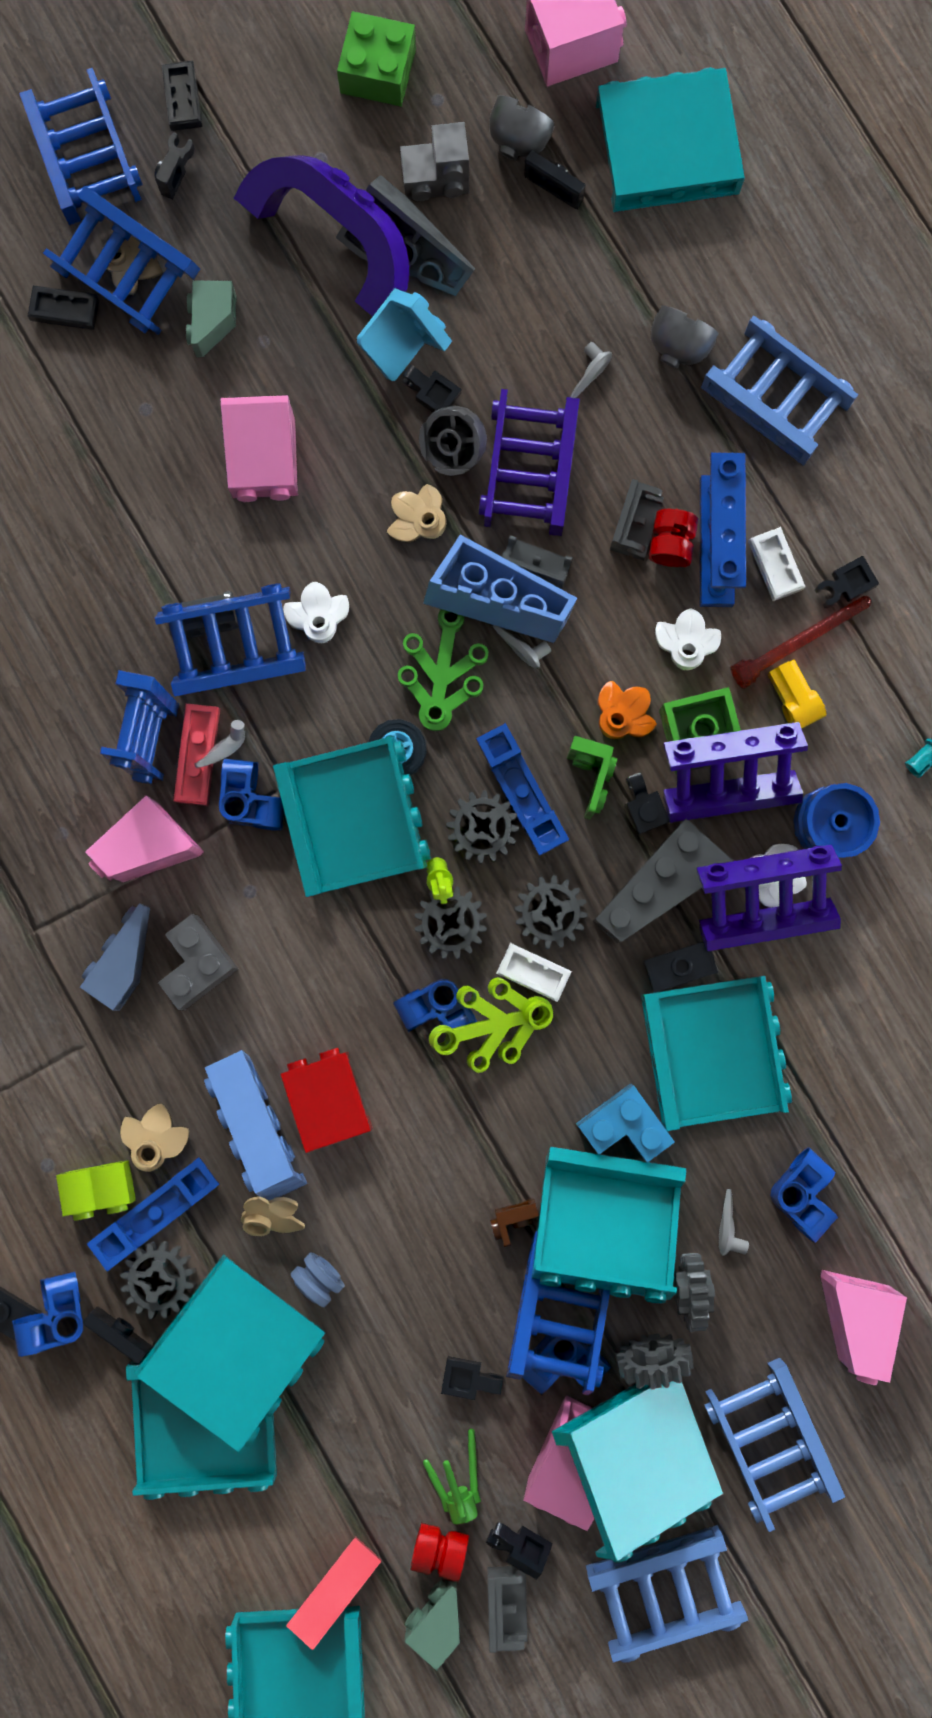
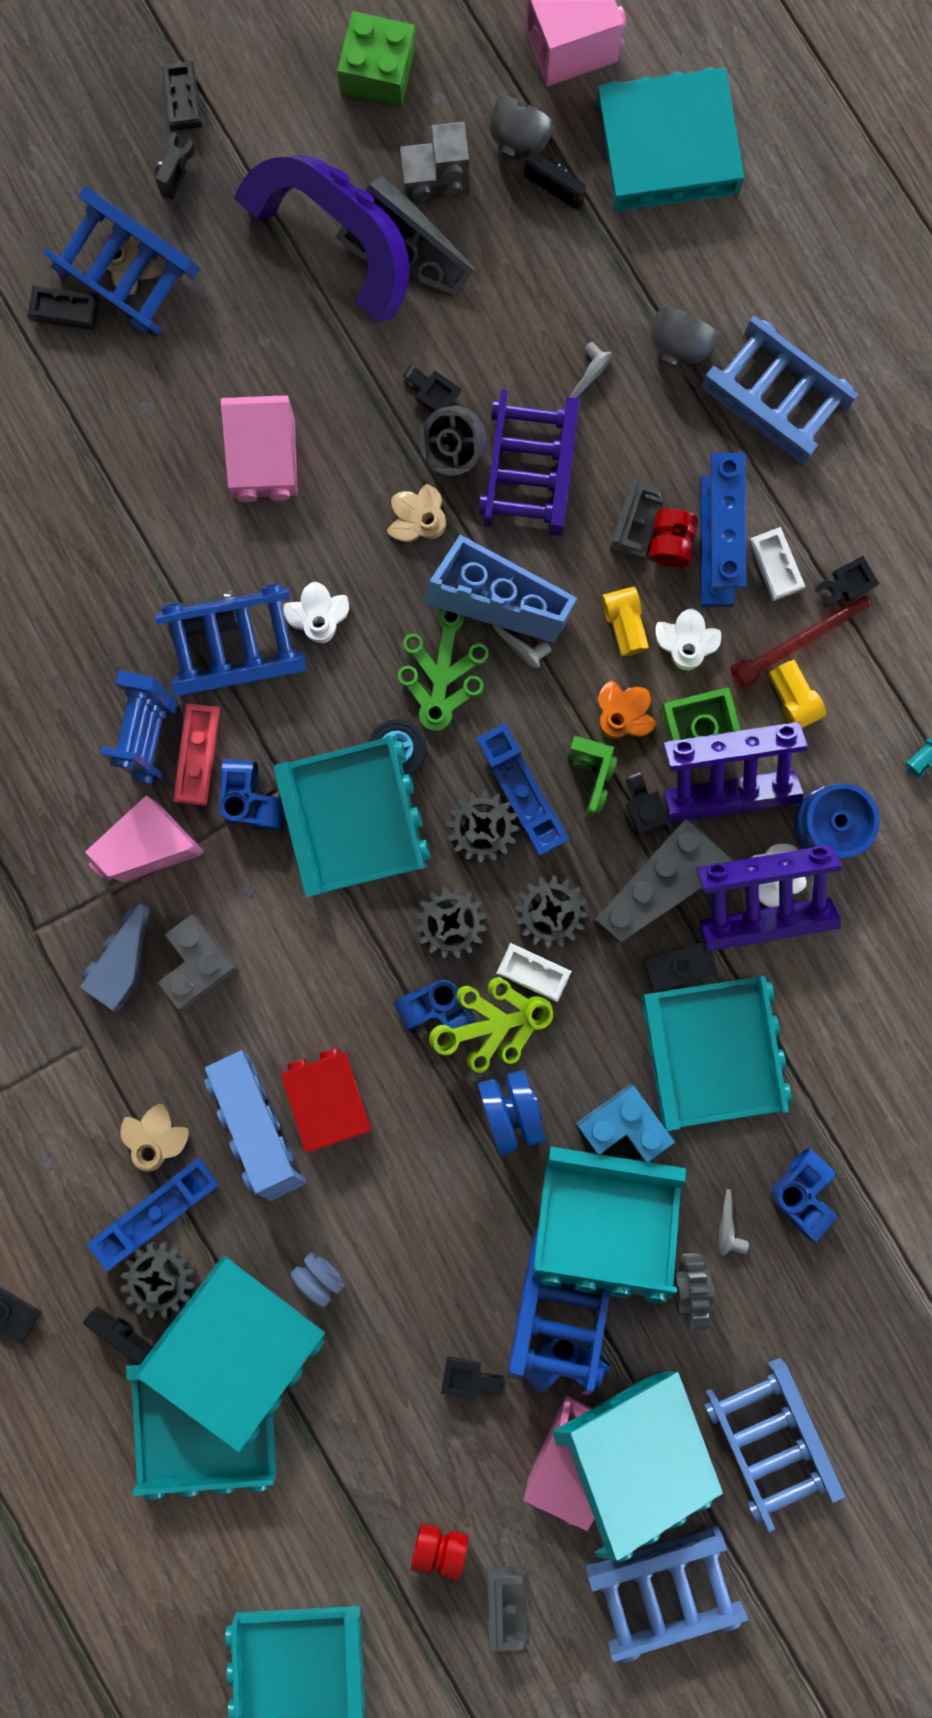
blue piece [12,1272,83,1357] -> none
blue fence [19,68,143,225] -> none
lime brick [56,1160,136,1221] -> none
sand green slope [186,281,237,357] -> none
light grey bar [194,720,245,768] -> none
tan plate [241,1196,305,1236] -> none
coral tile [286,1536,382,1650] -> none
medium azure bracket [357,288,452,381] -> none
sand green slope [404,1580,460,1671] -> none
bright green plant [423,1428,481,1524] -> none
lime axle [426,857,453,904] -> none
black plate [486,1522,553,1580] -> none
reddish brown bracket [490,1199,539,1247] -> none
dark grey hinge [502,535,573,589] -> none
dark grey gear [616,1333,694,1390] -> none
bright pink slope [820,1270,907,1385] -> none
none -> blue wheel [478,1069,546,1156]
none -> yellow piece [602,586,649,657]

